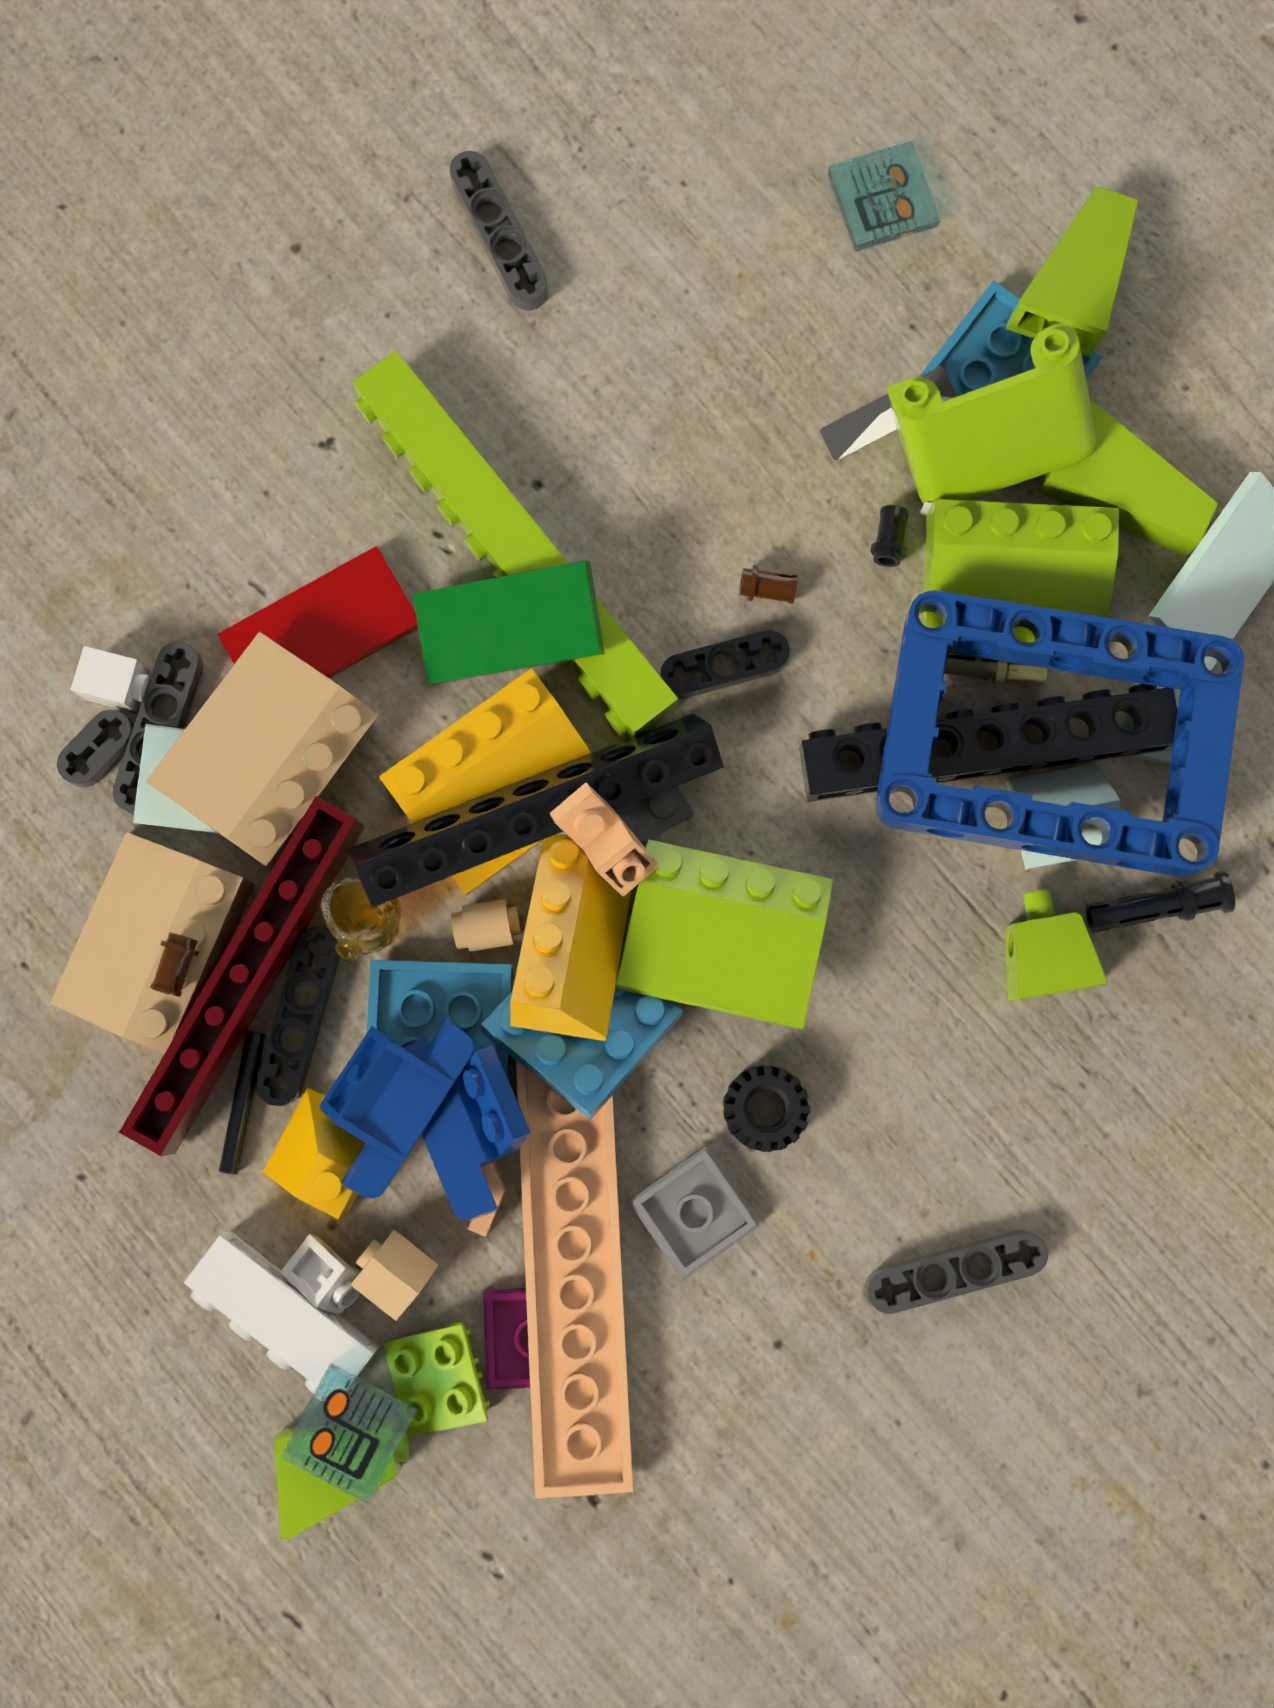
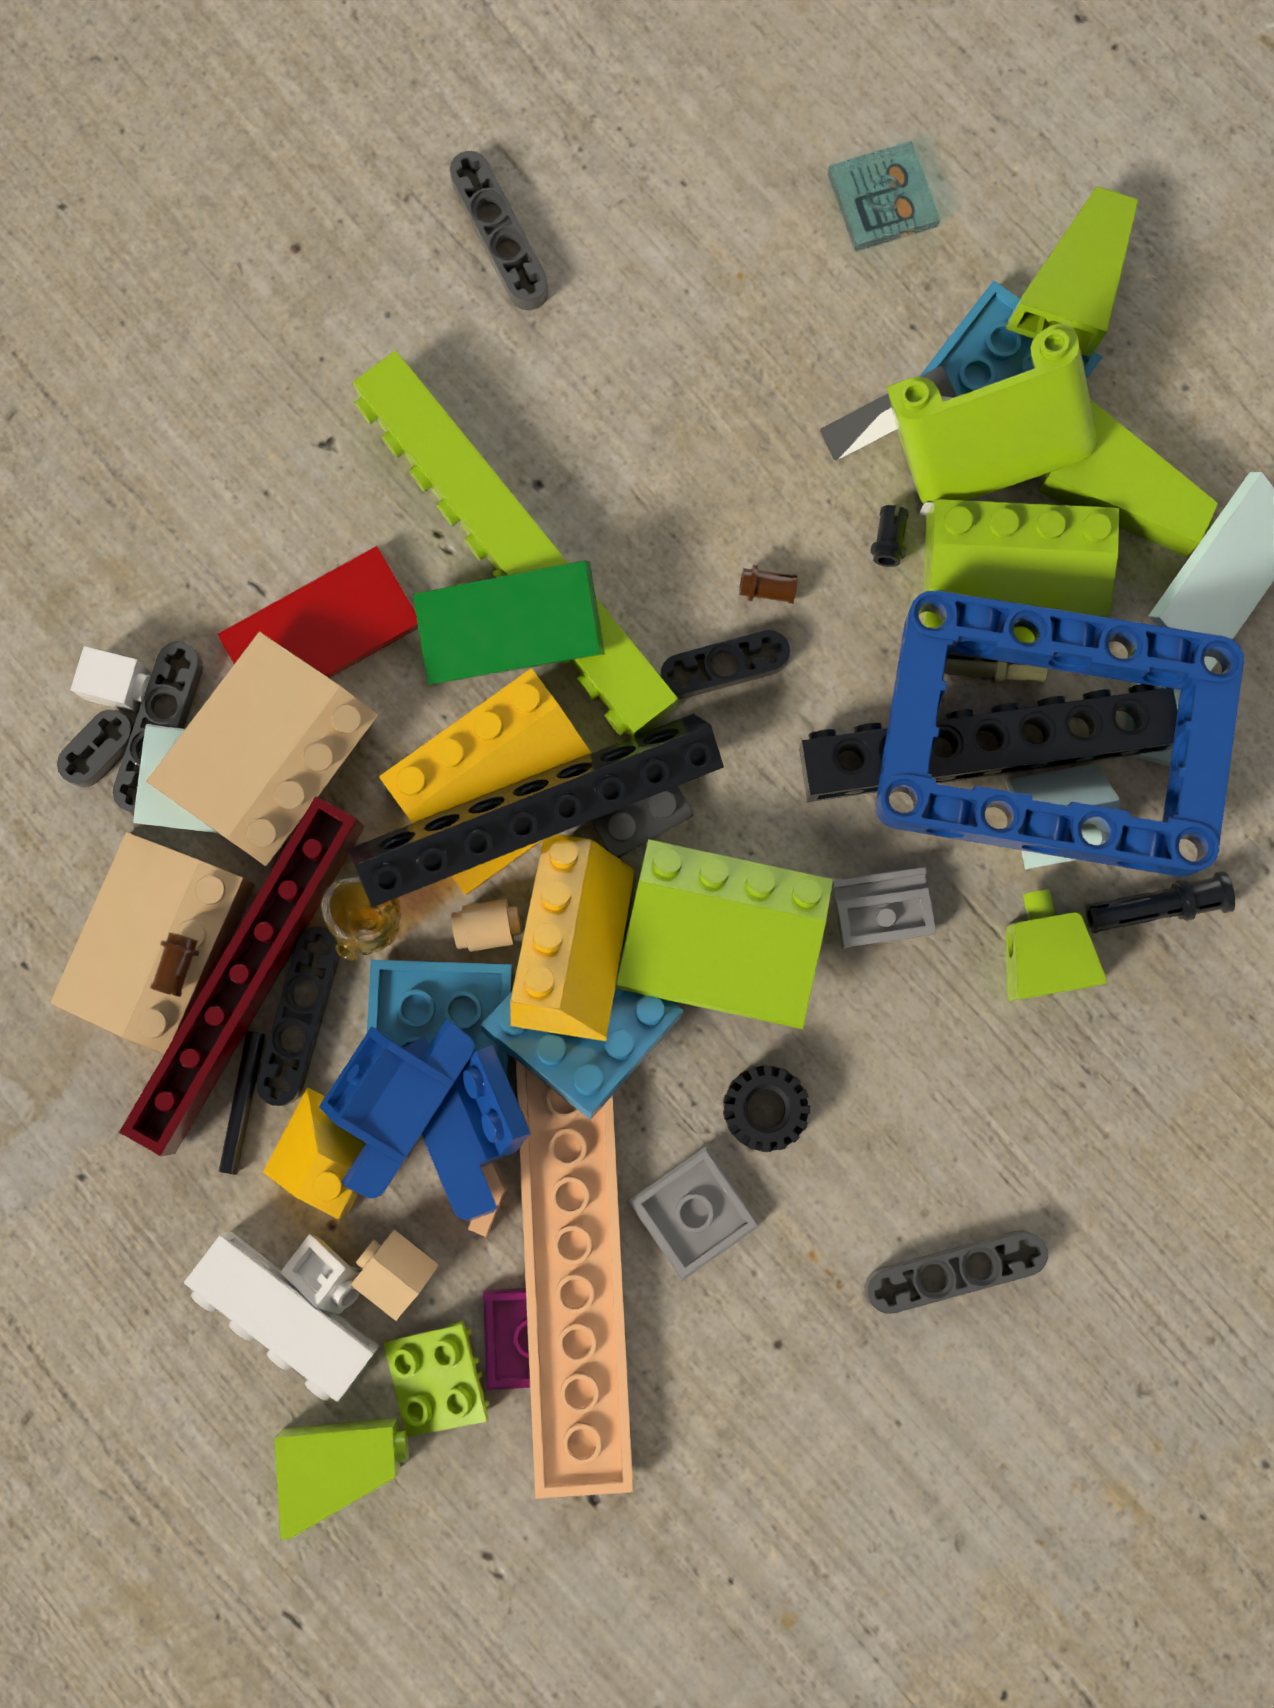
clear light blue tile [281,1363,418,1504] -> none
light nougat slope [550,782,659,897] -> none
none -> light grey plate [832,867,937,949]

